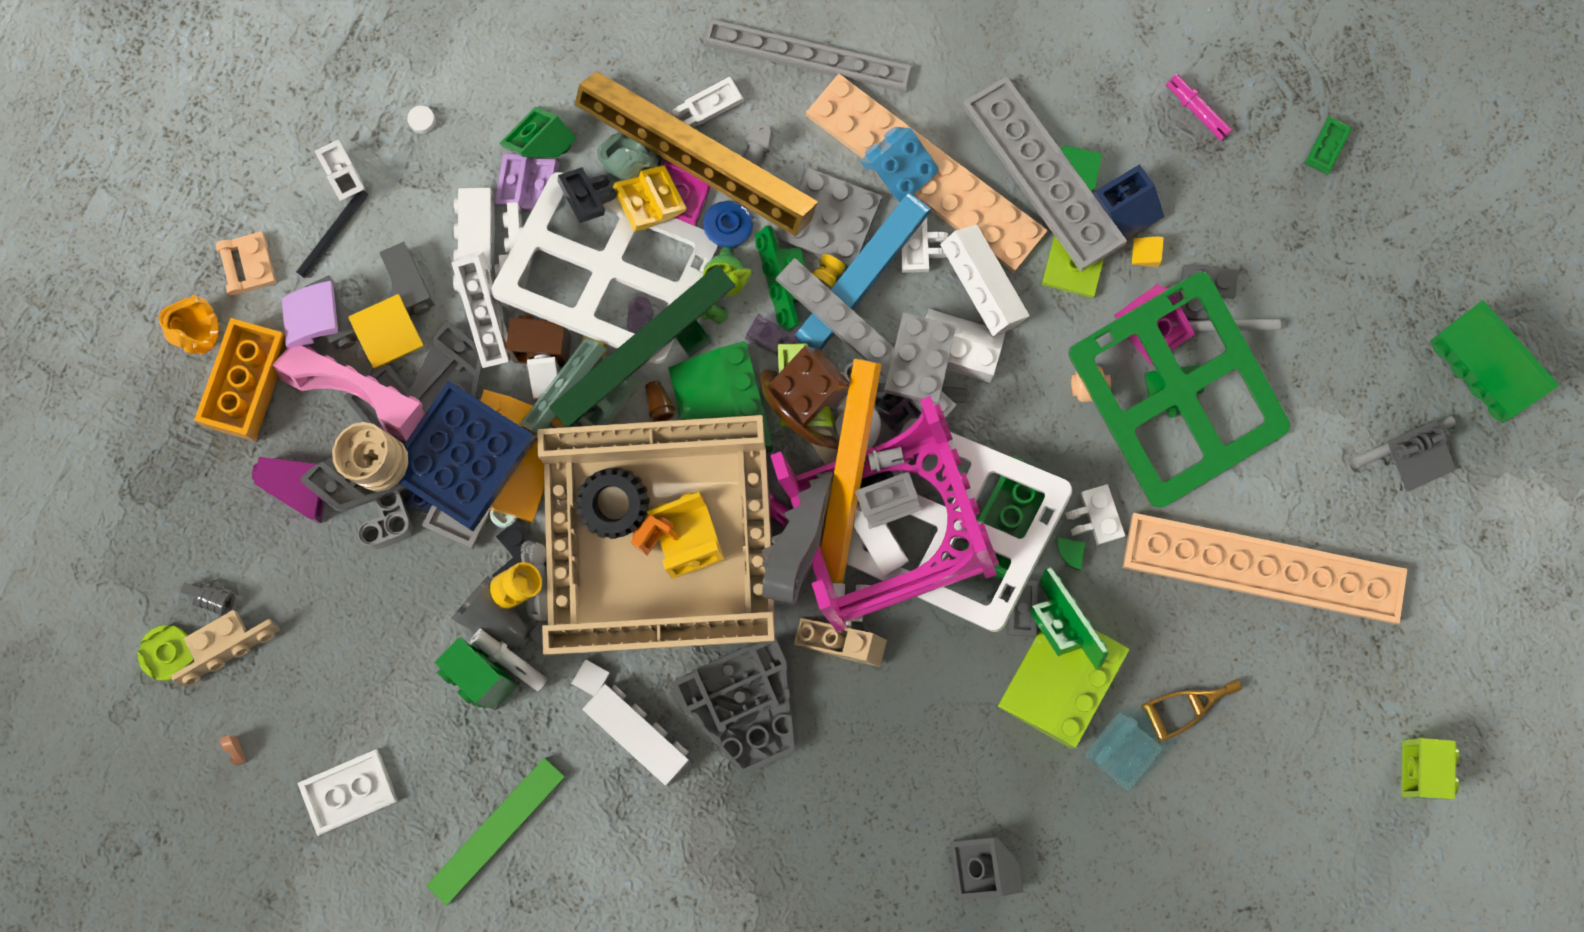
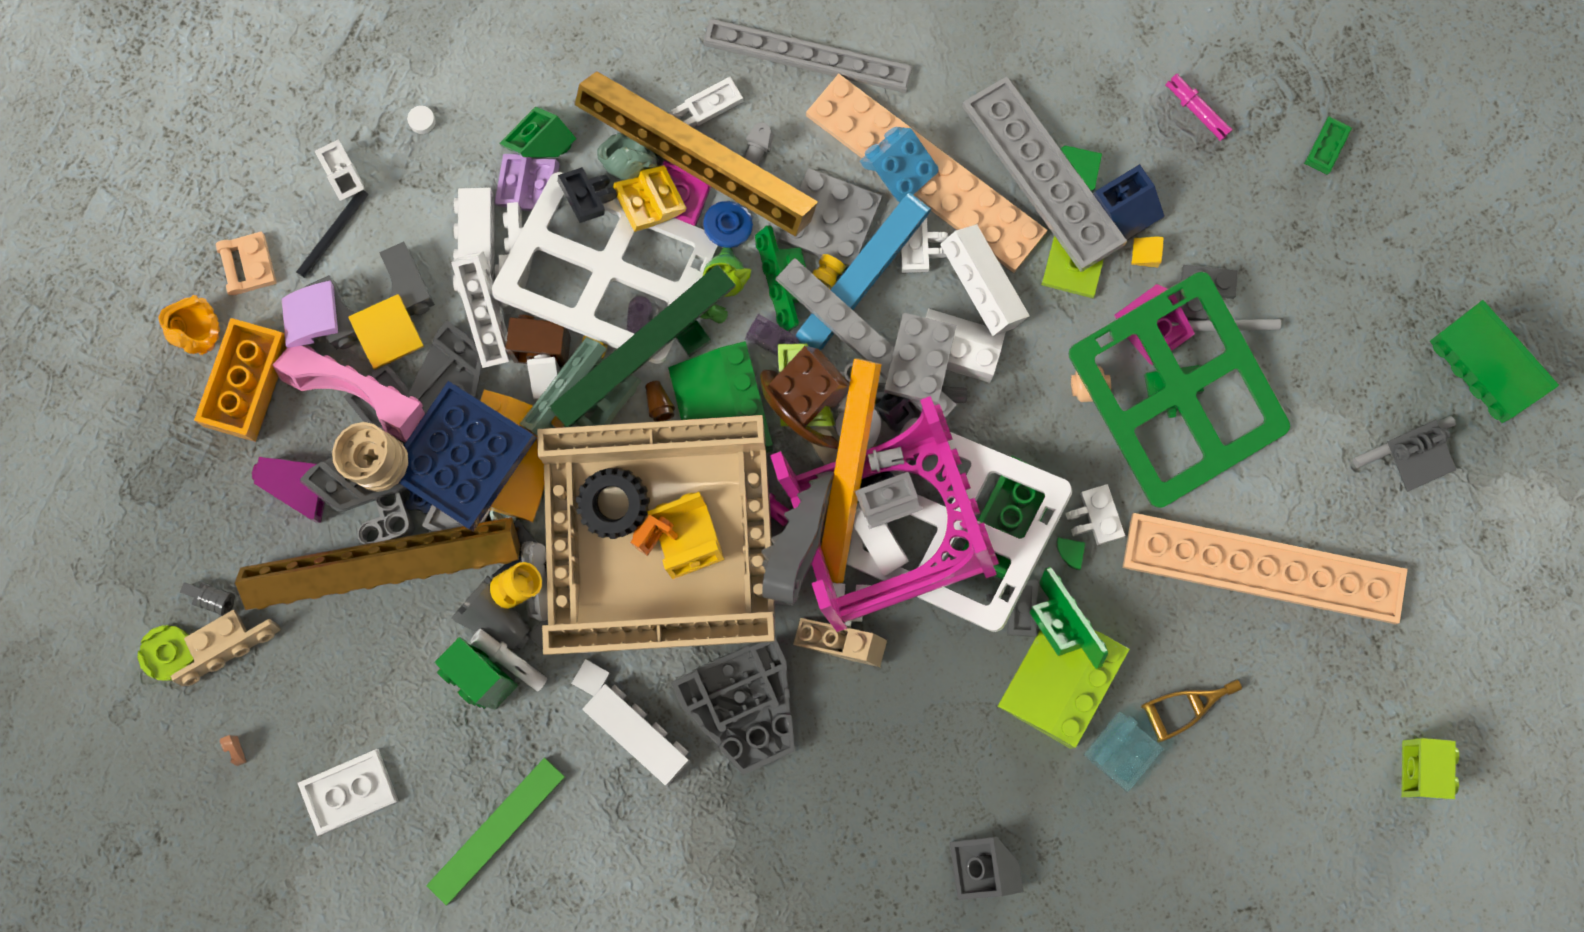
none -> pearl gold brick [235,517,520,610]

